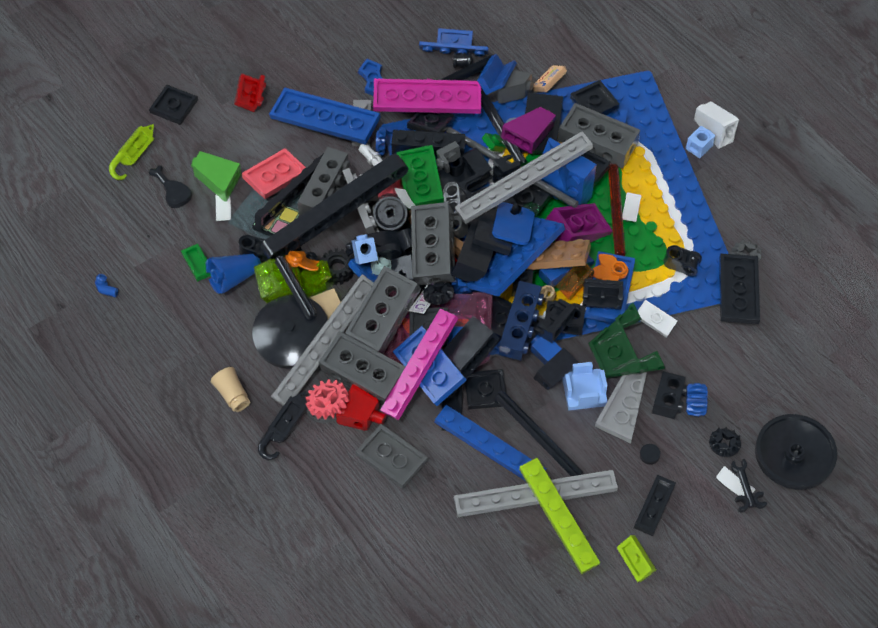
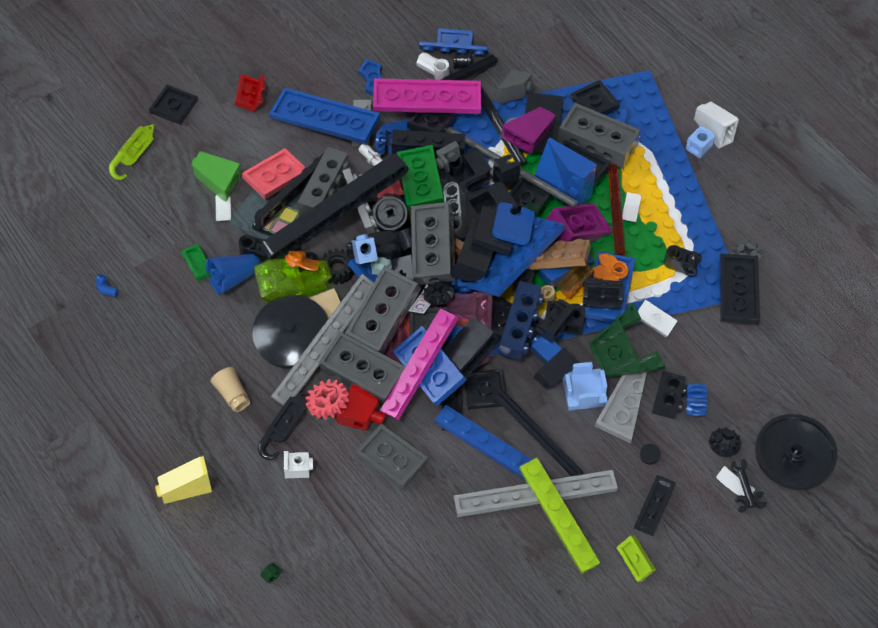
black piece [149,165,192,208] -> none
black axle [275,255,317,320] -> none
white sticker [394,188,416,209] -> none
light grey plate [455,131,593,224] -> none
blue panel [477,54,517,95] -> none
green plate [482,133,506,152] -> none
light nougat tile [533,65,567,92] -> none
none -> light yellow slope [155,456,212,504]
none -> dark green axle [260,563,281,583]
none -> white brick [284,451,313,478]
none -> white piece [416,52,450,80]

